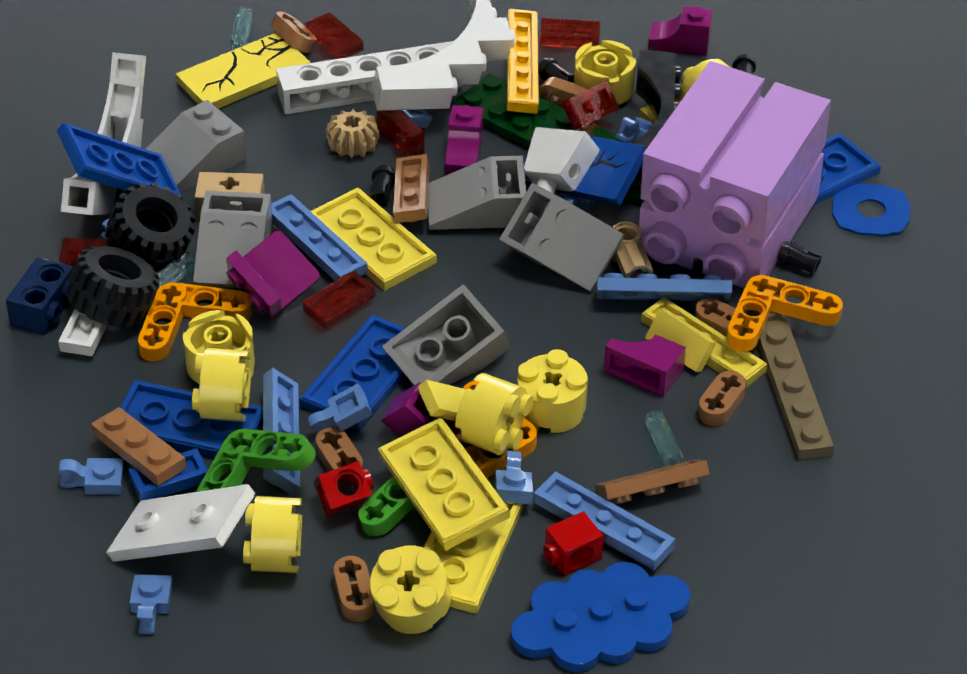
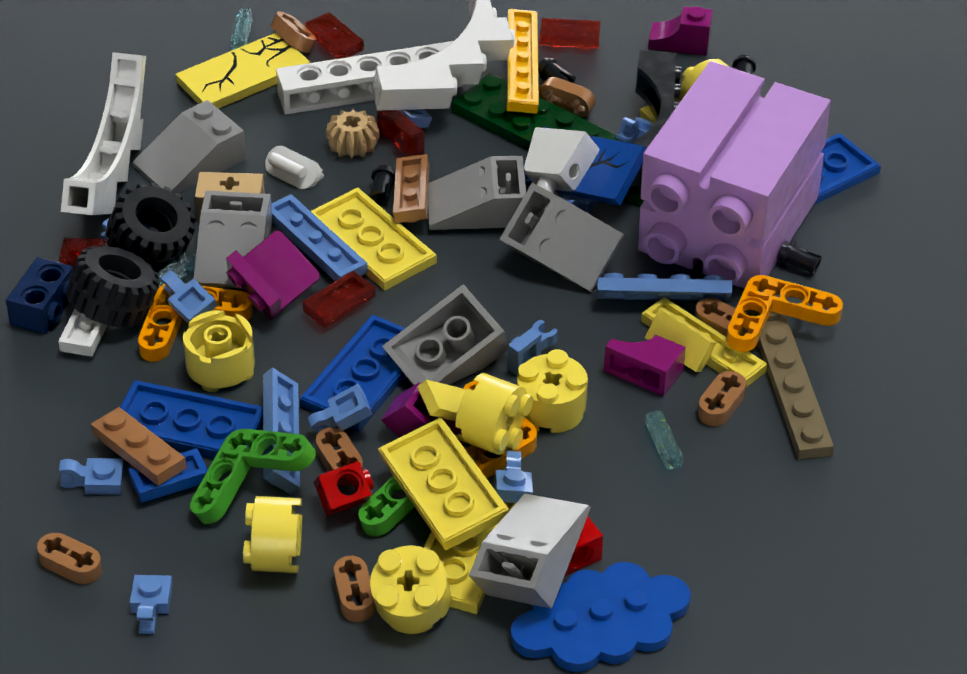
blue tile [56,123,182,196] -> none
white plate [106,484,255,562] -> none
light yellow brick [192,348,251,422] -> none
magenta arch [445,105,483,174] -> none
medium blue plate [534,471,676,571] -> none
clear red plate [561,81,620,130] -> none
light yellow brick [574,40,636,111] -> none
medium nougat plate [594,459,709,504] -> none
tan piece [611,222,653,278] -> none
blue piece [832,183,910,237] -> none
none -> medium nougat beam [37,532,102,584]
none -> medium blue plate [160,270,217,323]
none -> white piece [265,146,324,189]
none -> light grey slope [469,493,591,609]
none -> medium blue plate [507,320,558,376]

